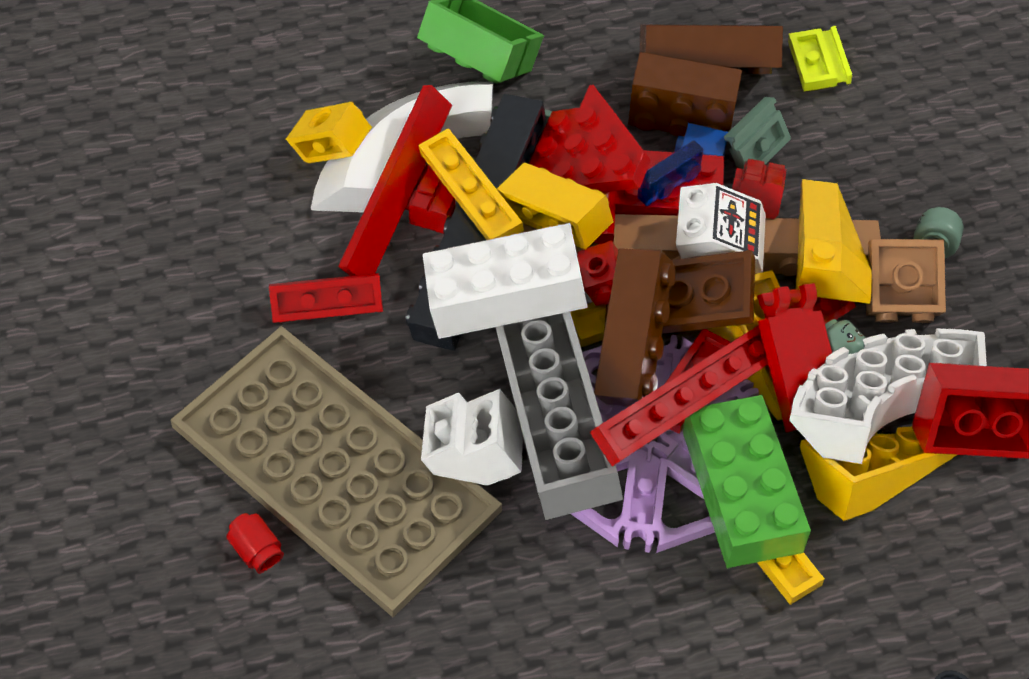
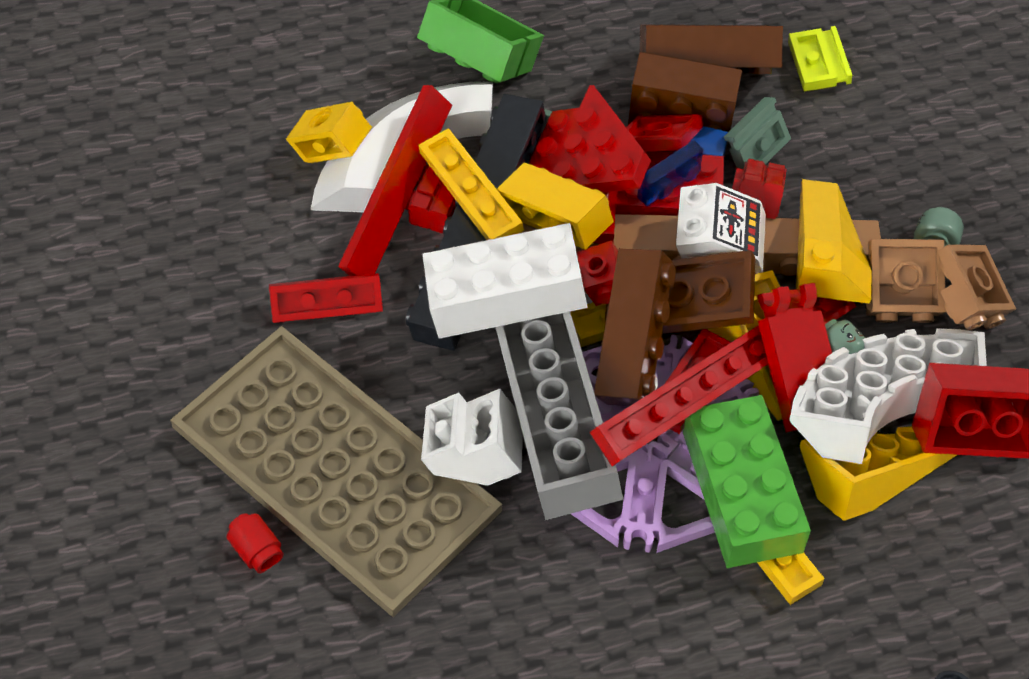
none -> red tile [626,114,703,151]
none -> medium nougat plate [937,244,1016,330]

